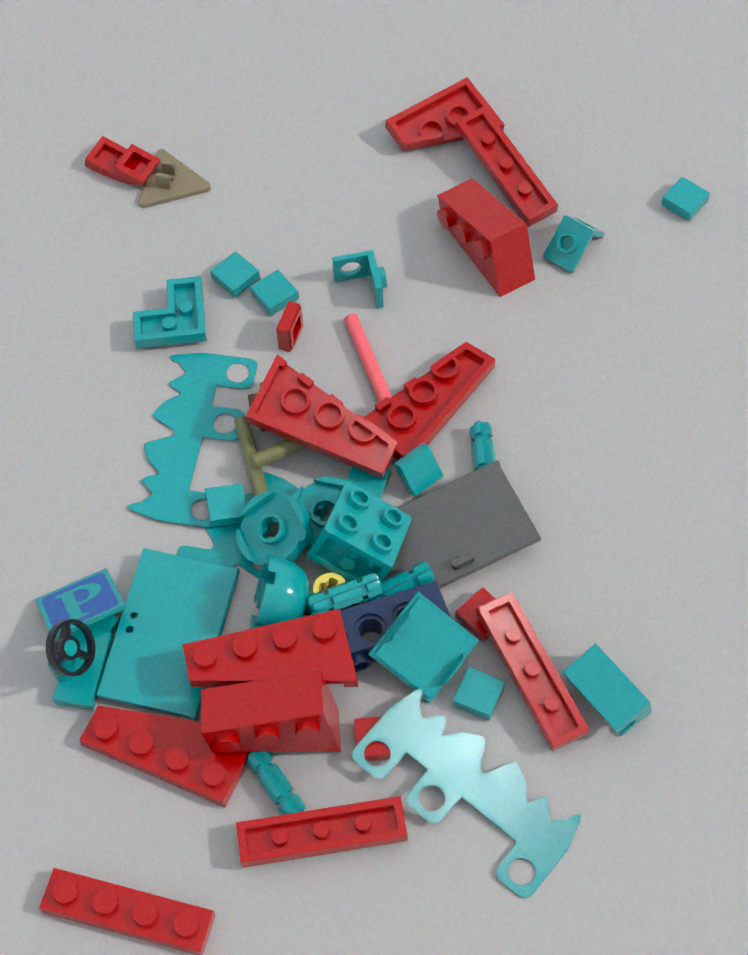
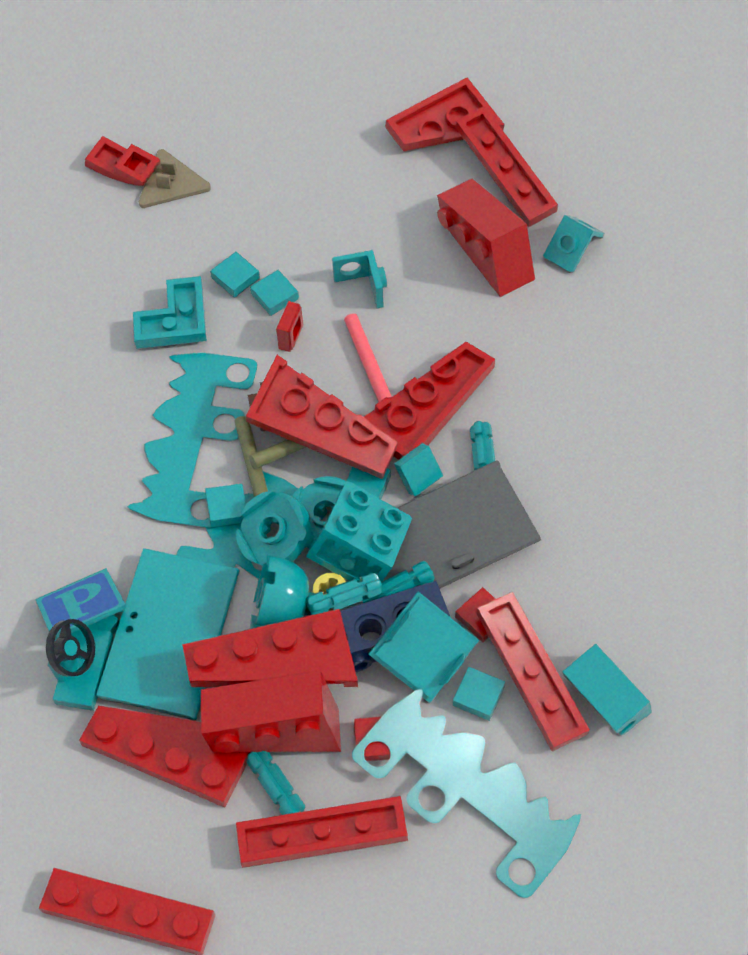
teal tile [661,177,710,221] -> none

